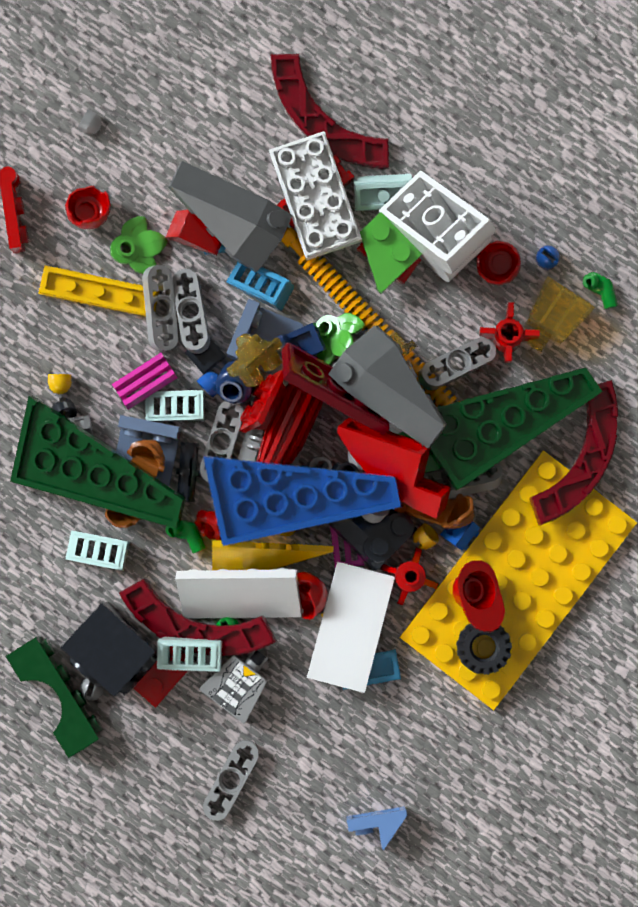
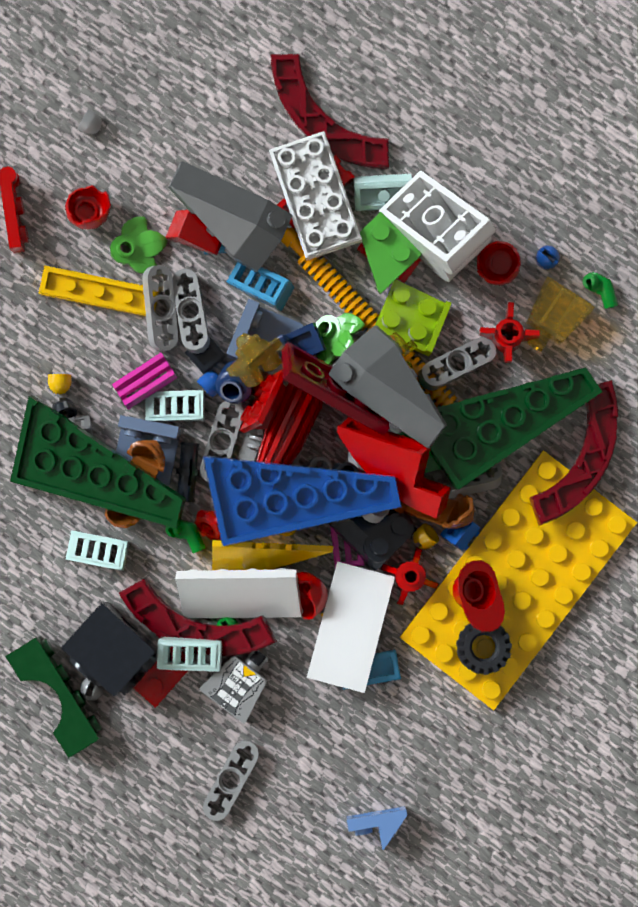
none -> lime piece [375,280,452,357]

